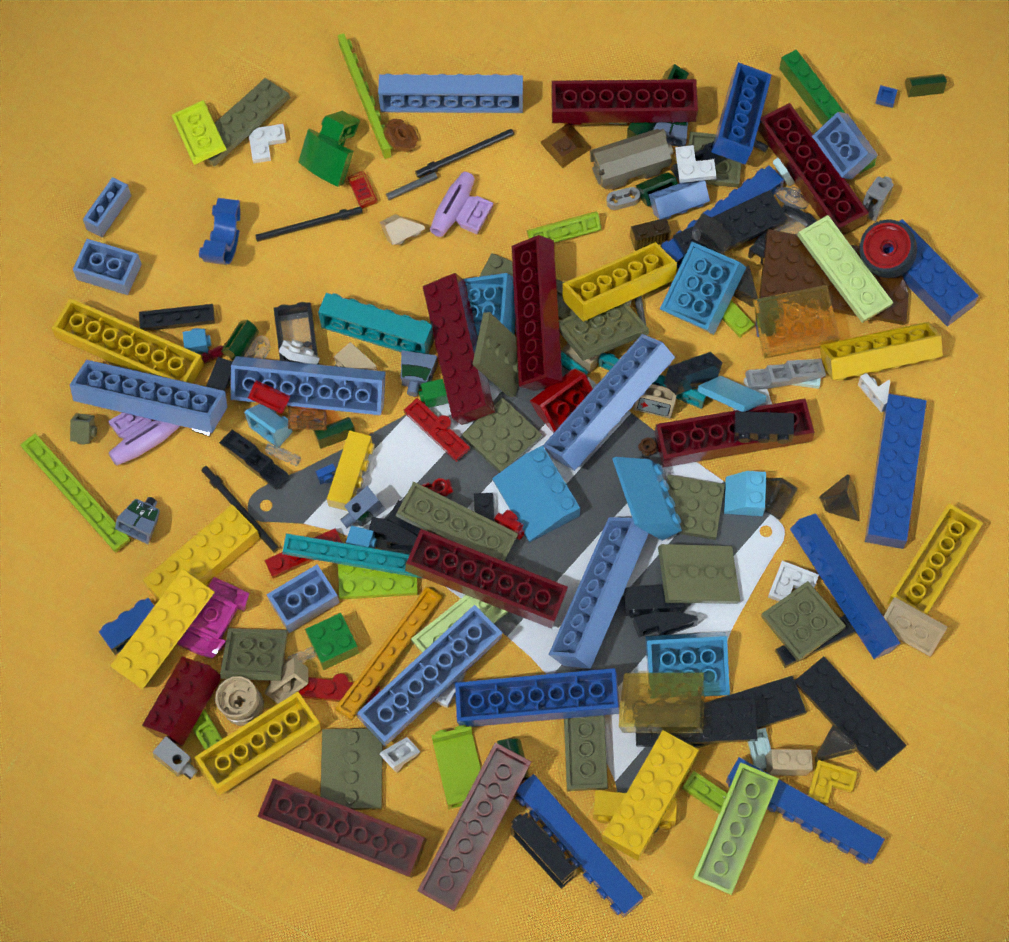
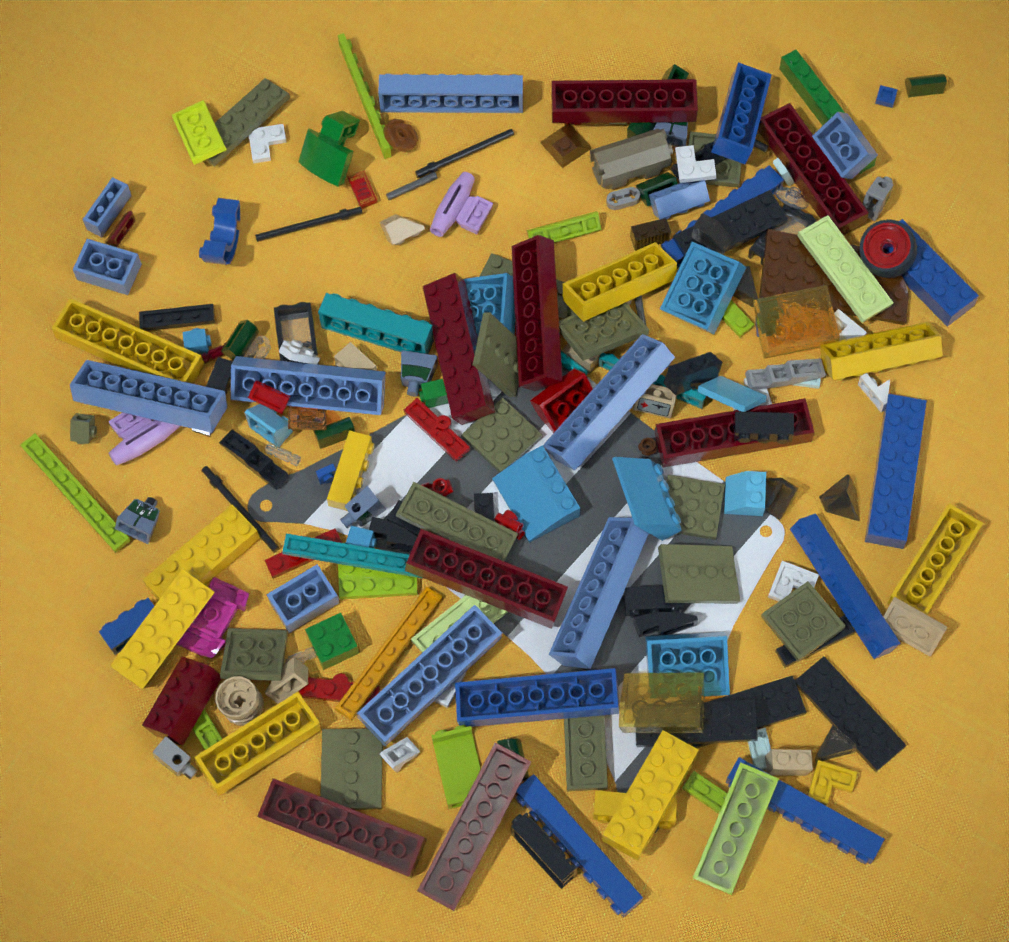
none -> dark red slope [105,211,135,247]
none -> white slope [831,309,867,341]

